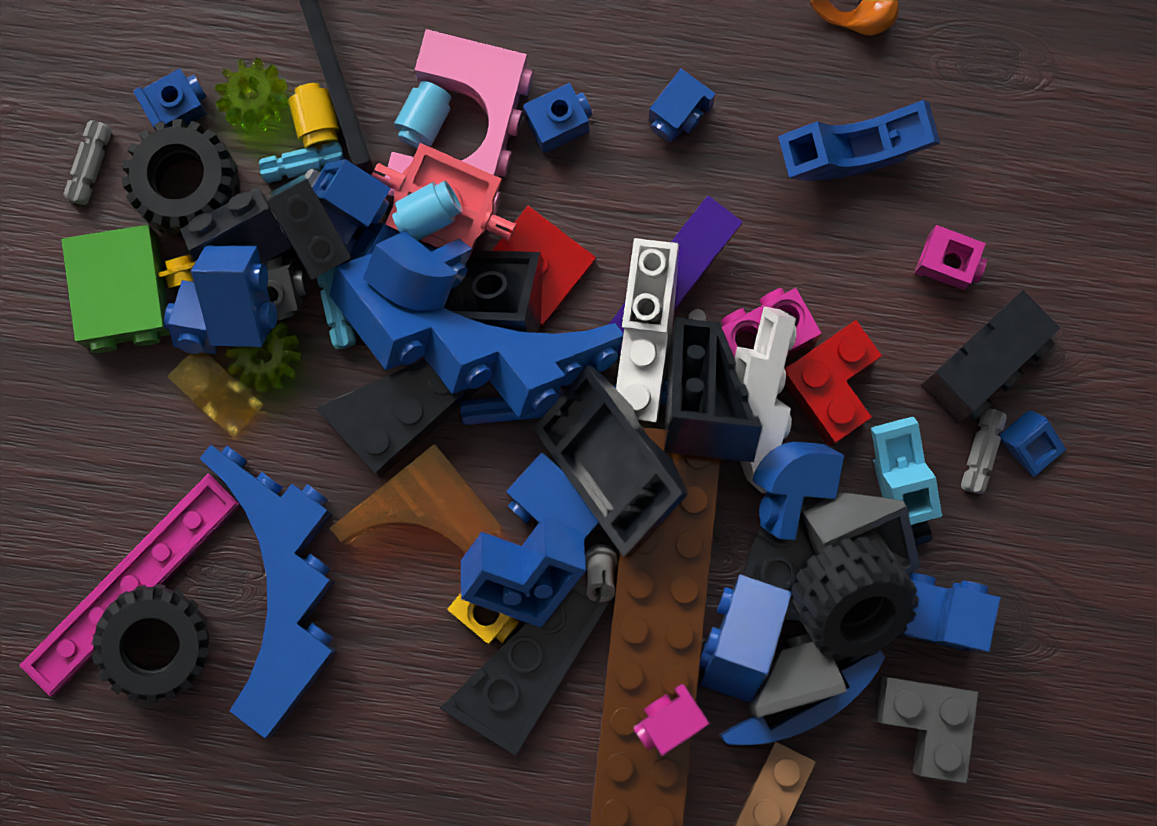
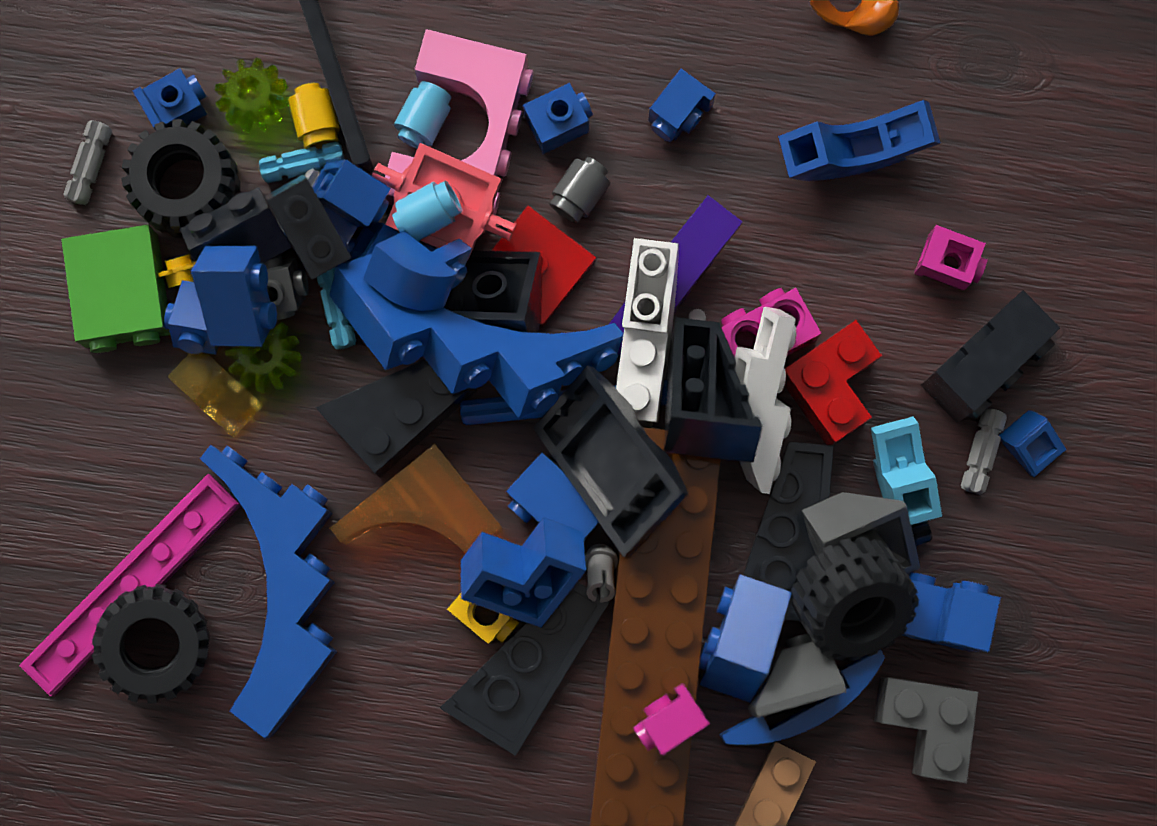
blue brick [752,442,844,540] -> none
none -> dark grey brick [549,157,611,224]

